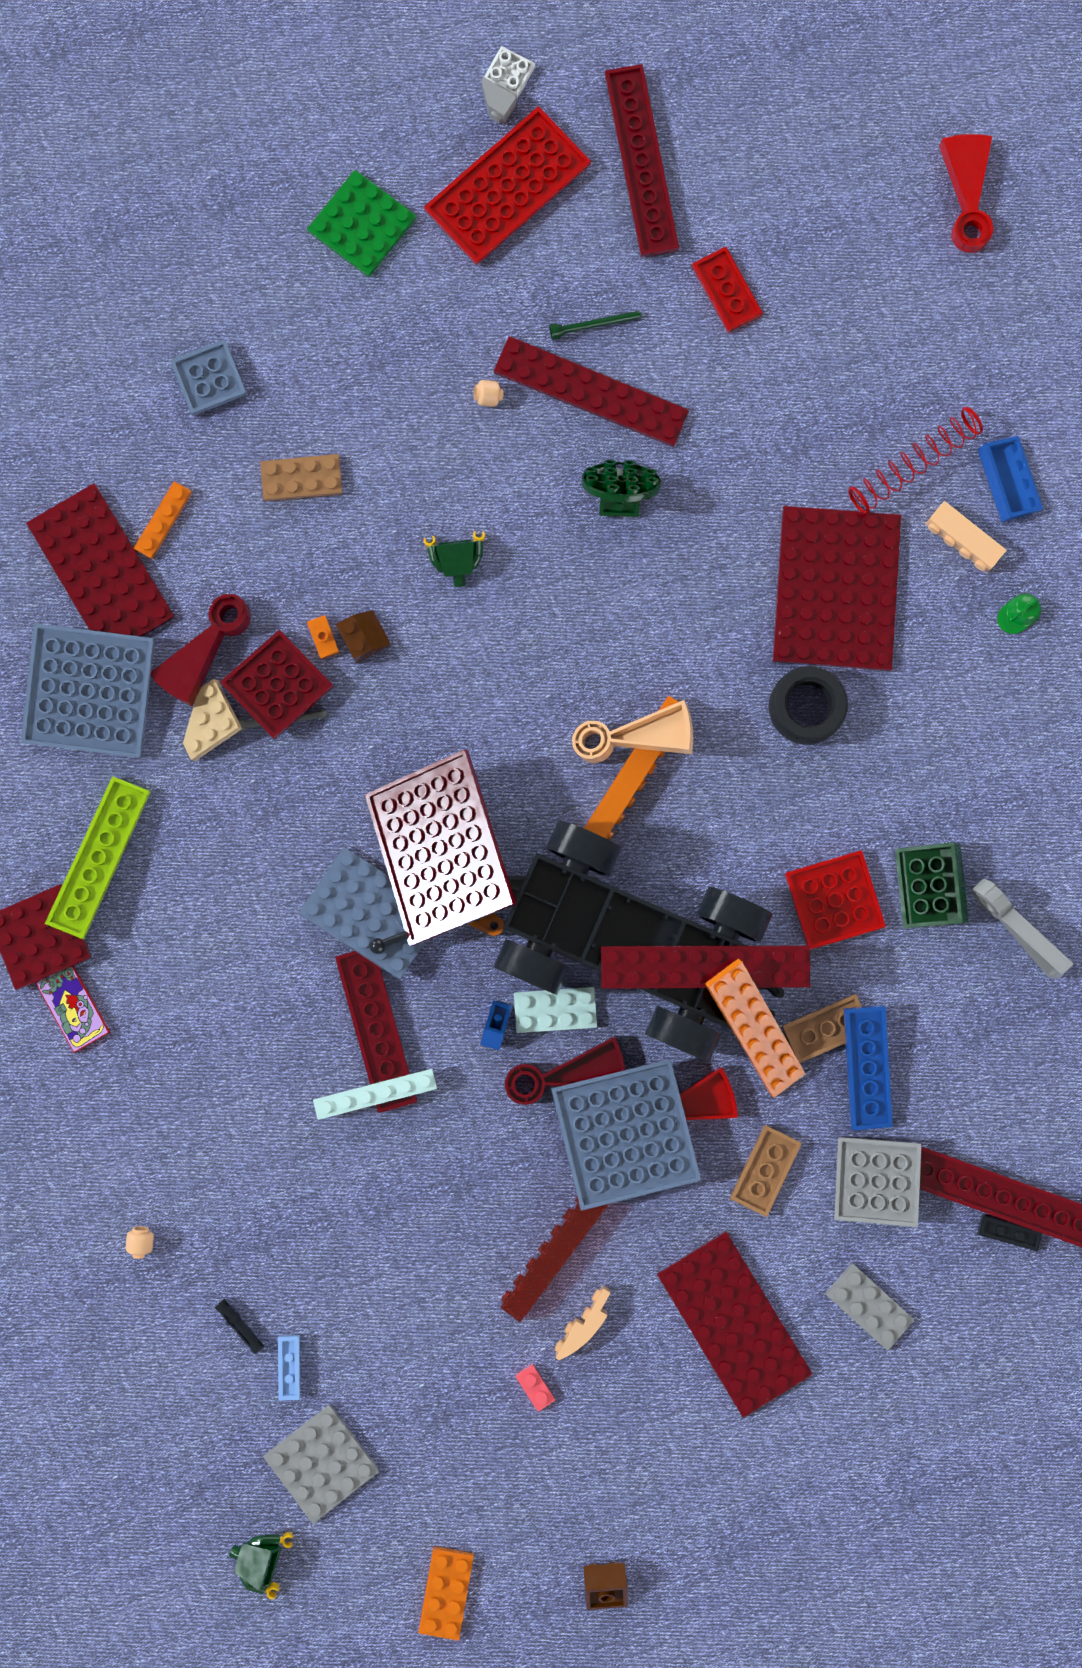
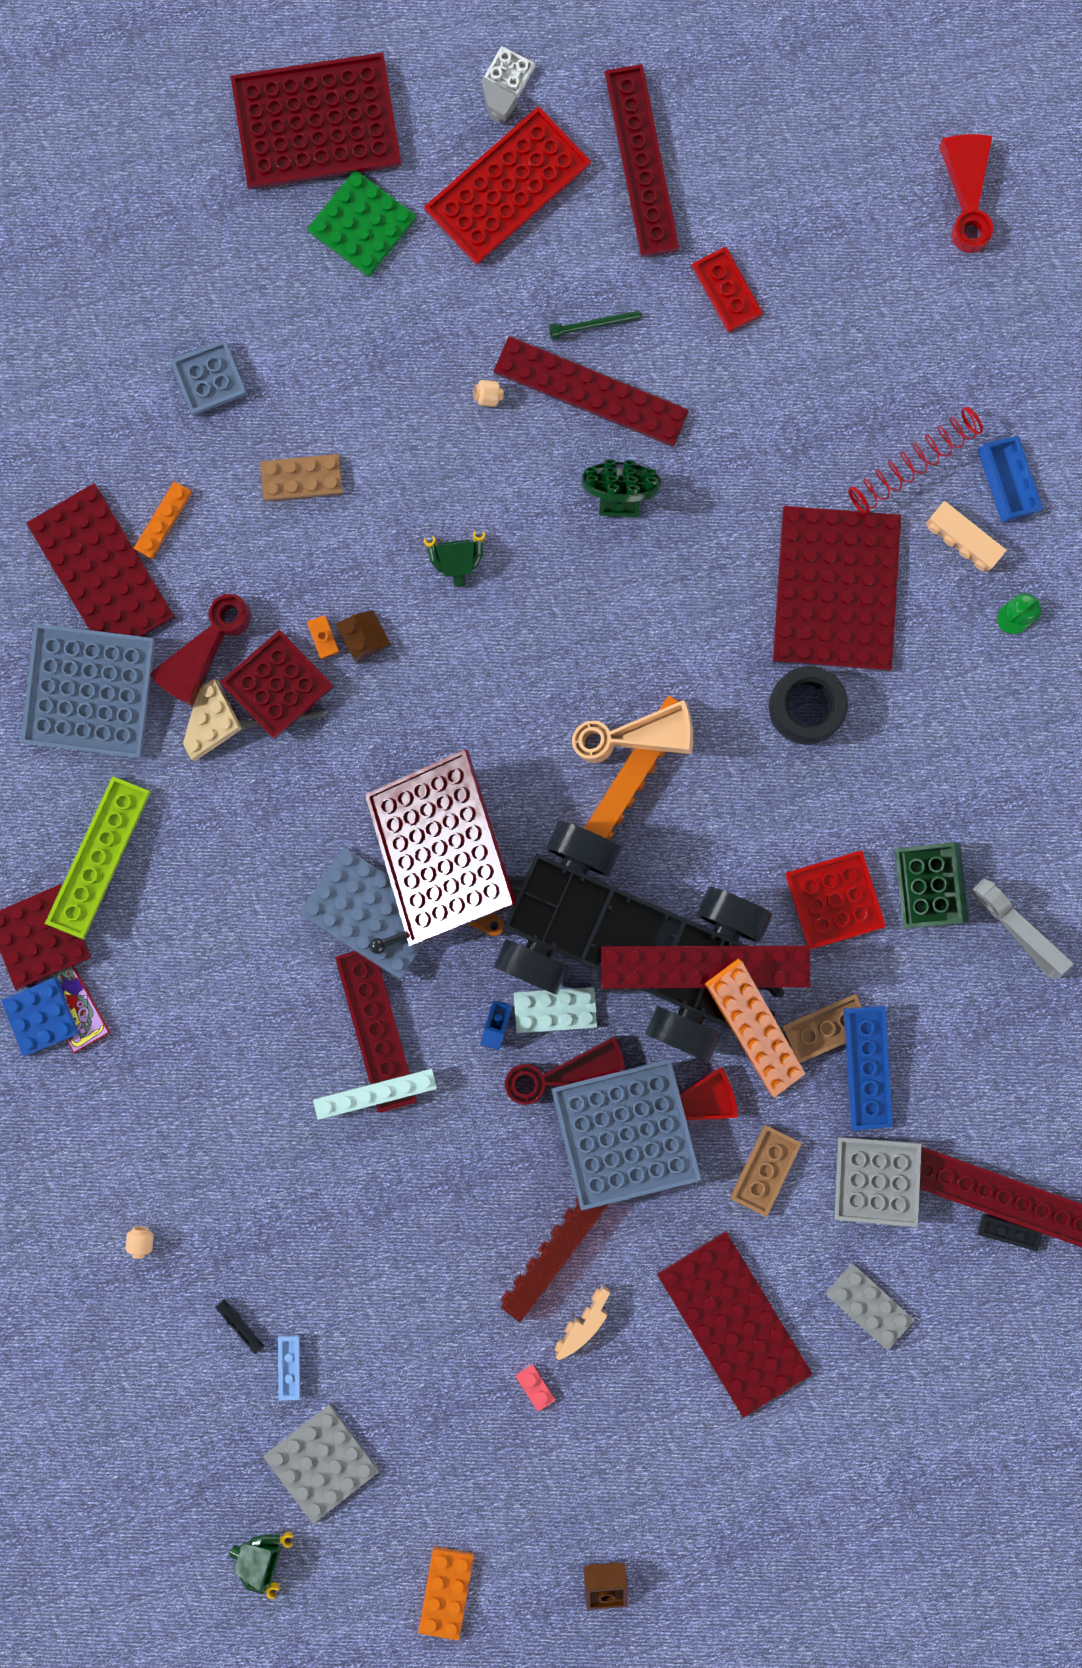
none -> blue plate [1,977,80,1057]
none -> dark red plate [230,52,402,190]

